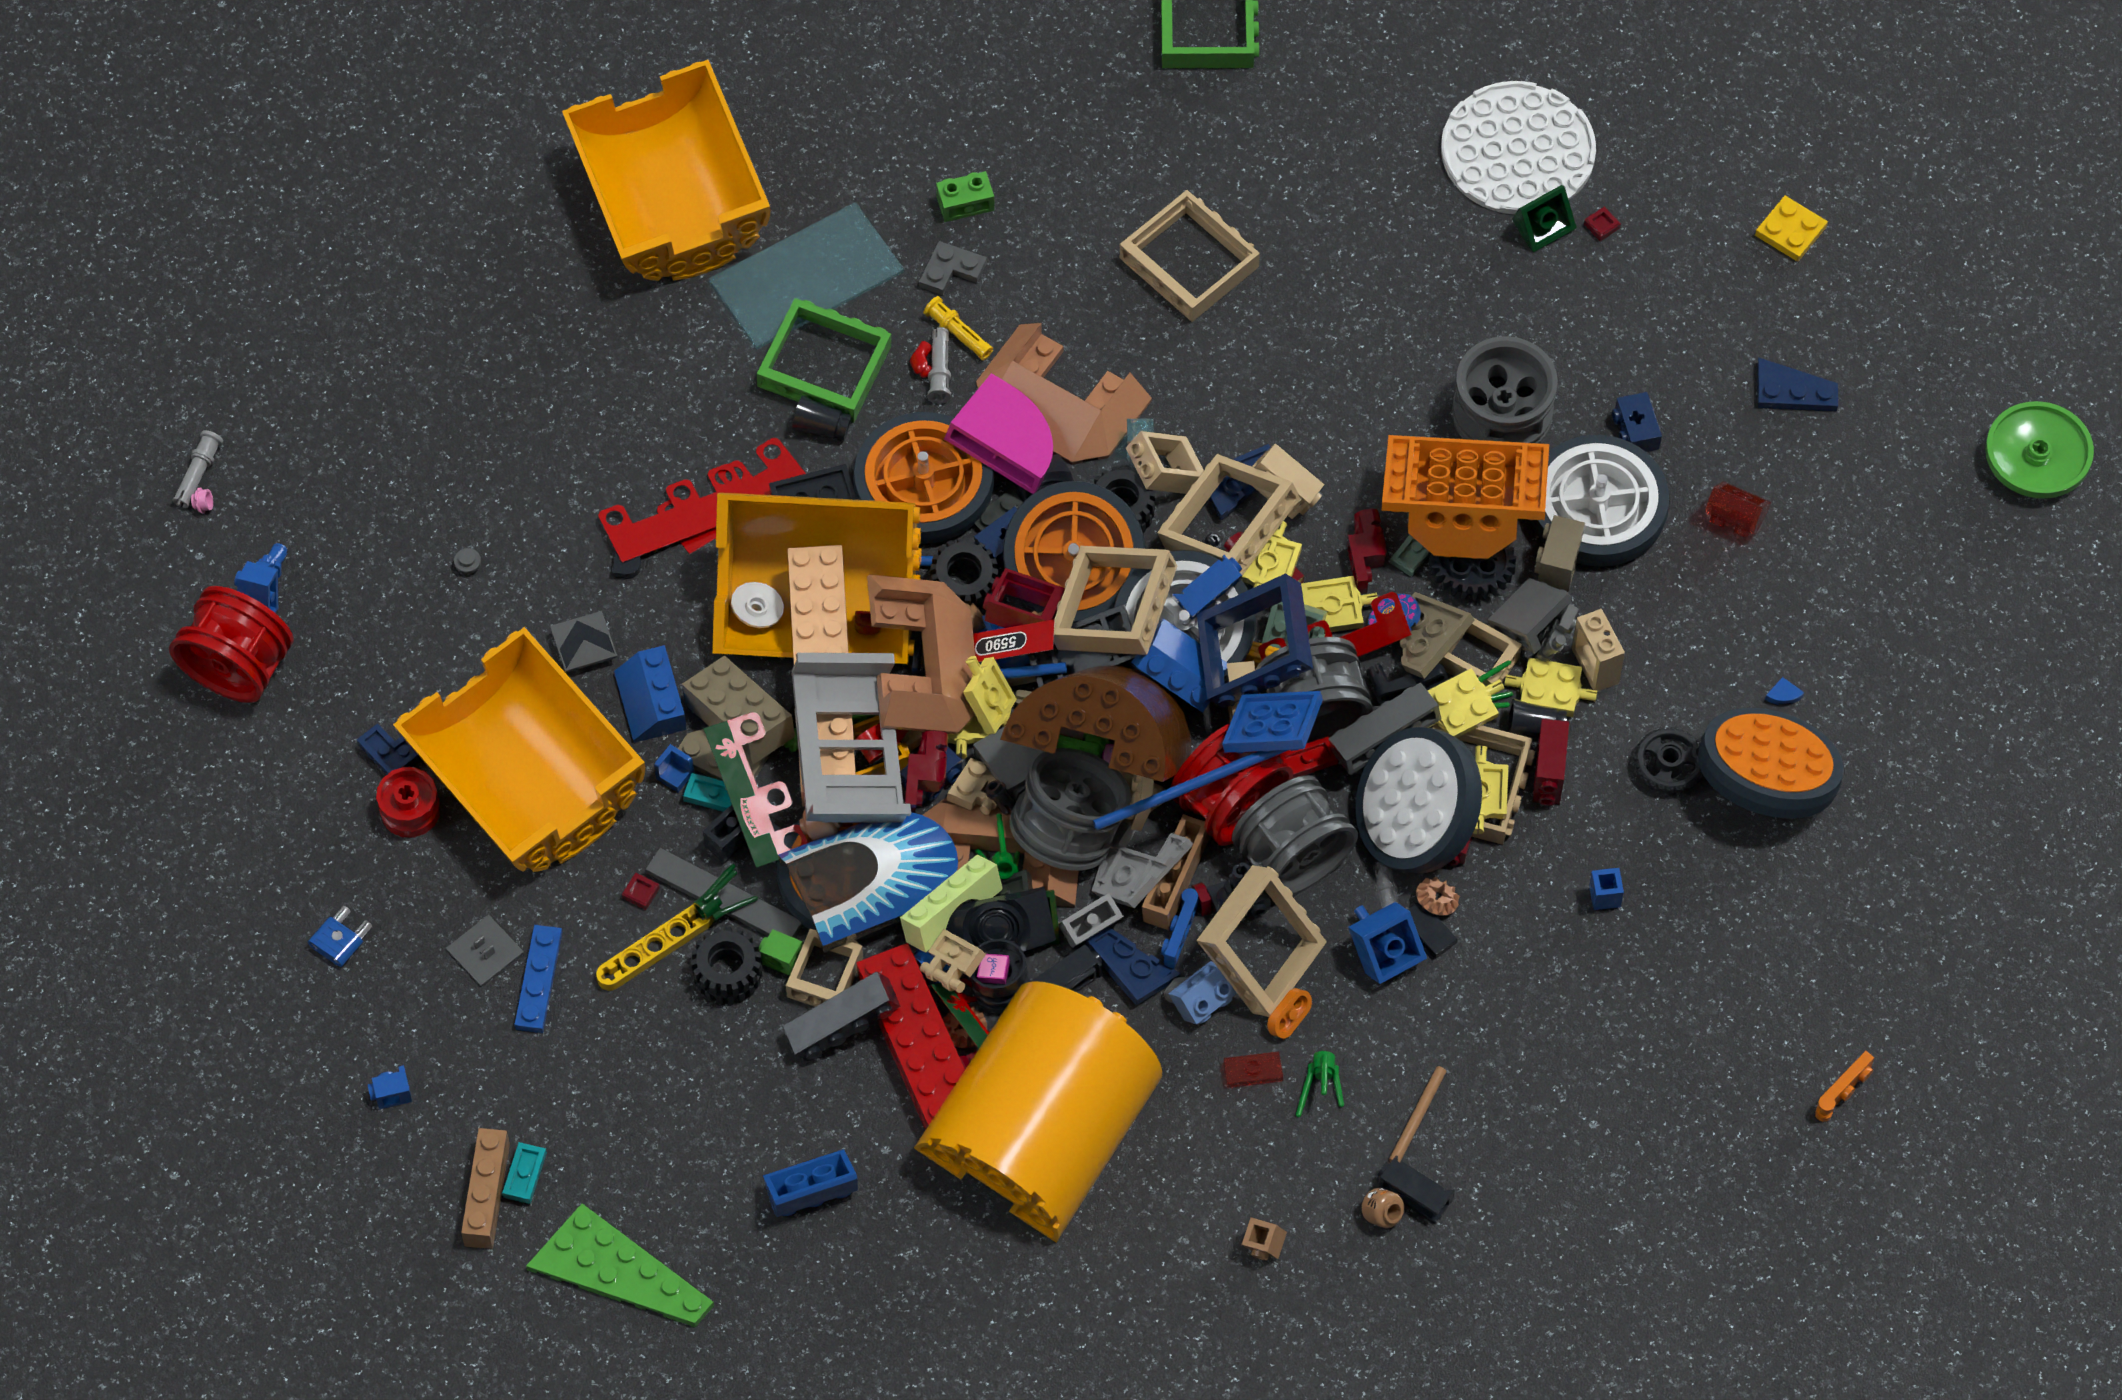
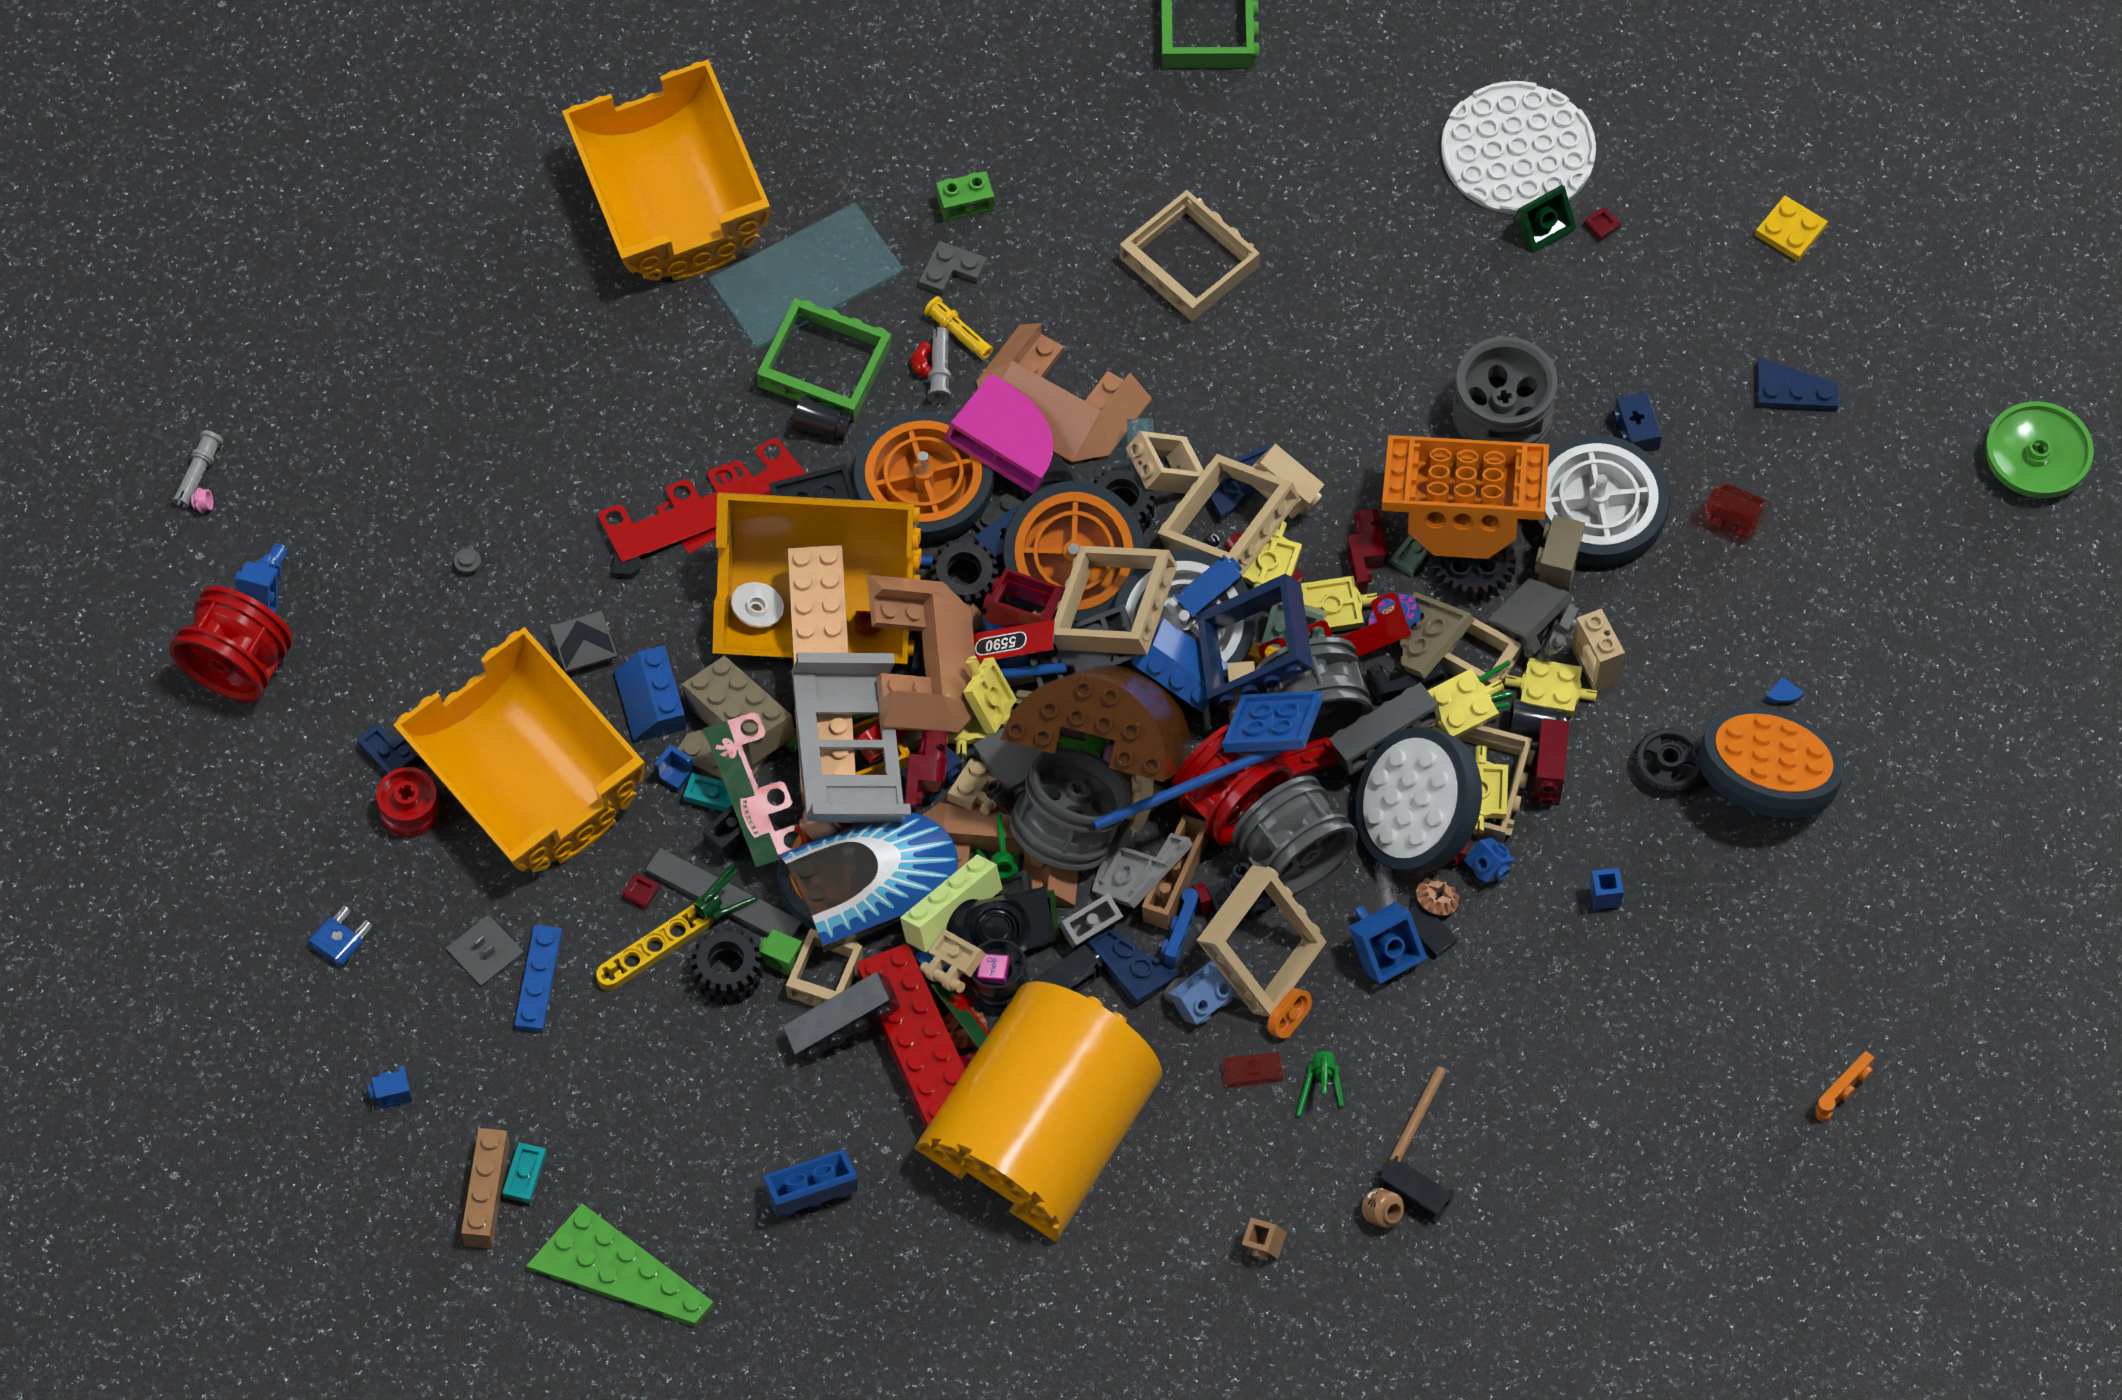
none -> blue brick [1464,837,1515,883]

